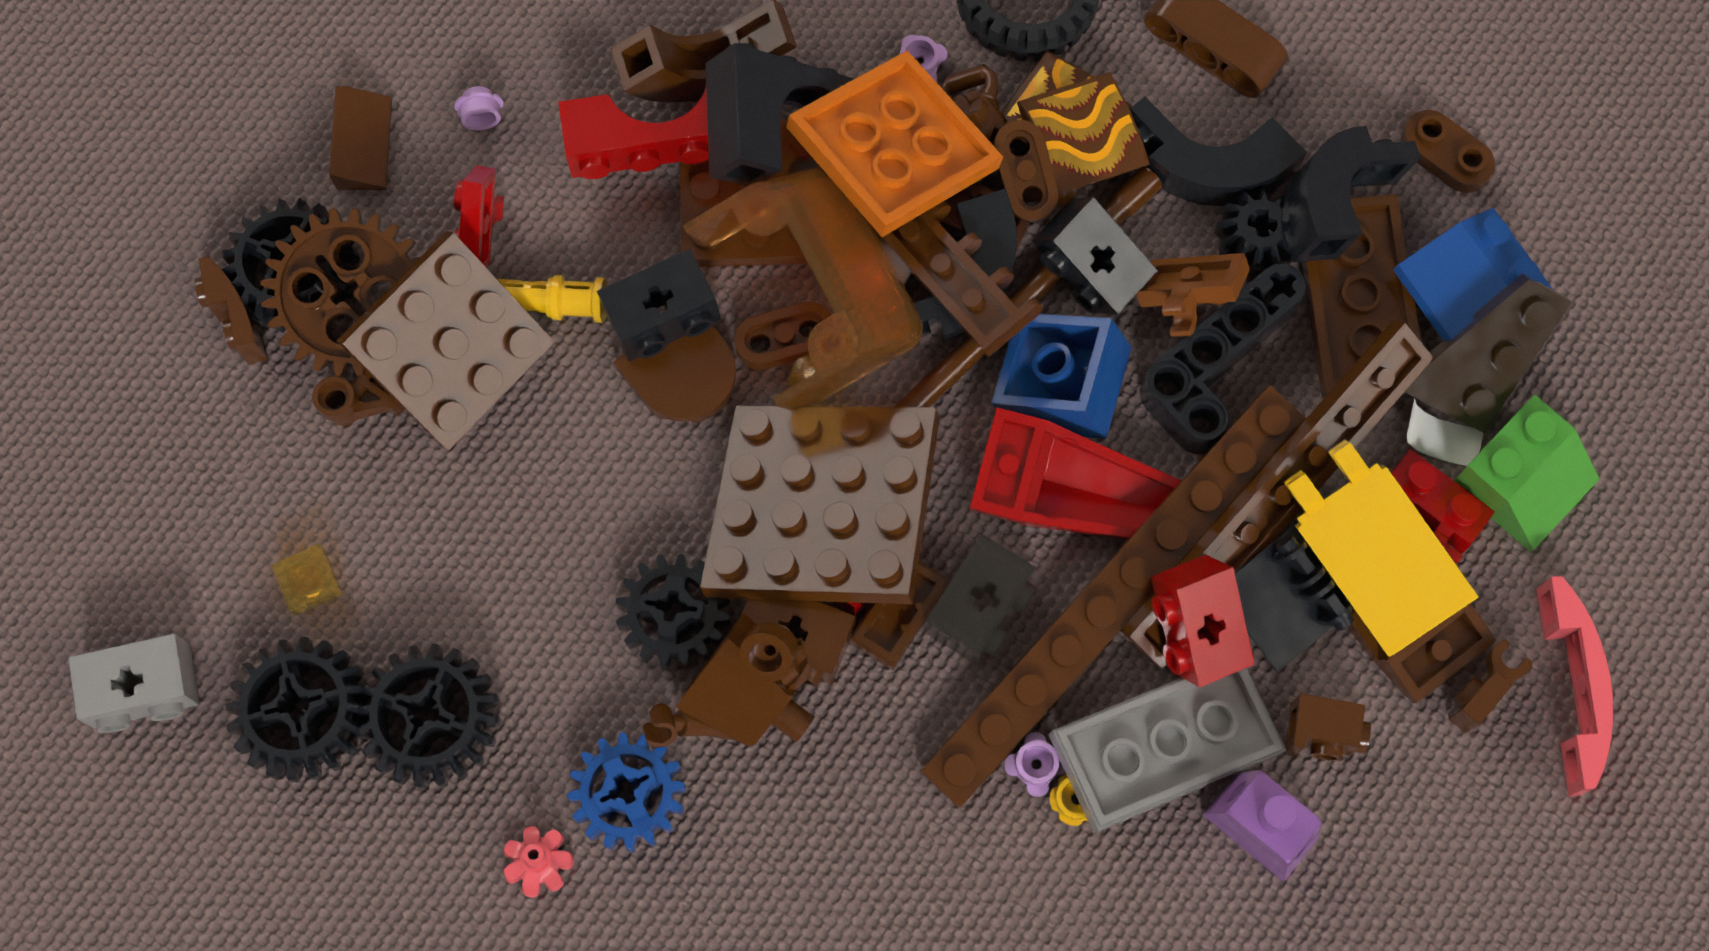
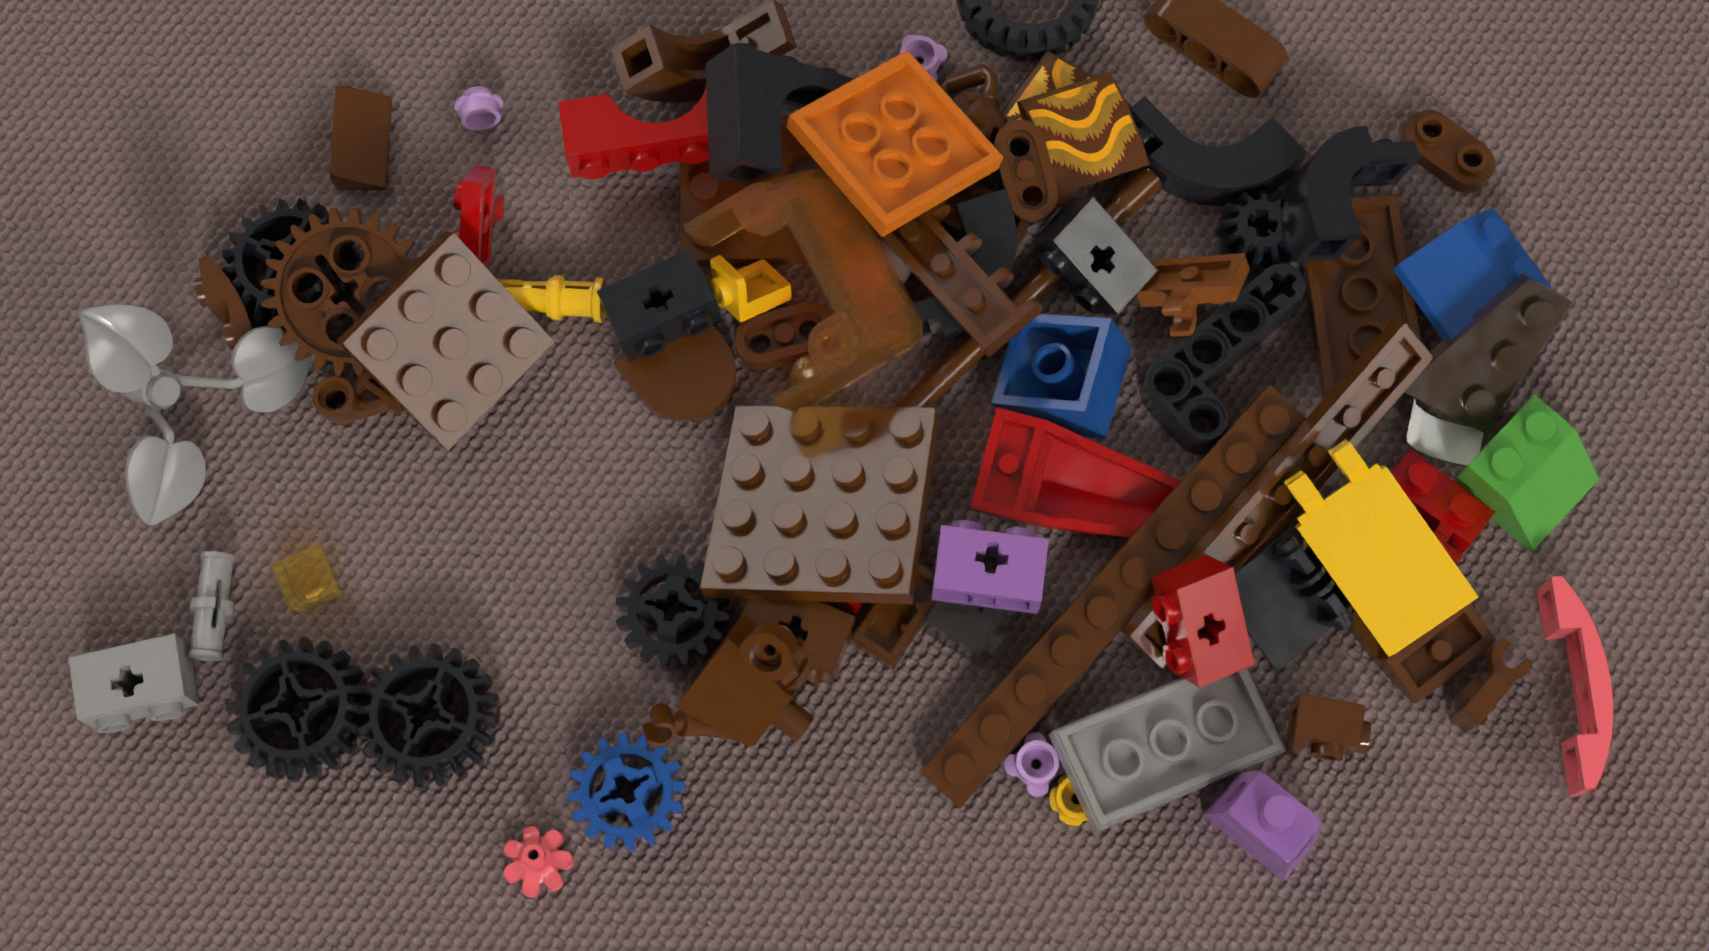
none -> light grey plant [79,303,310,525]
none -> light grey pin [188,551,235,661]
none -> yellow bracket [708,255,792,323]
none -> medium lavender brick [932,520,1049,614]

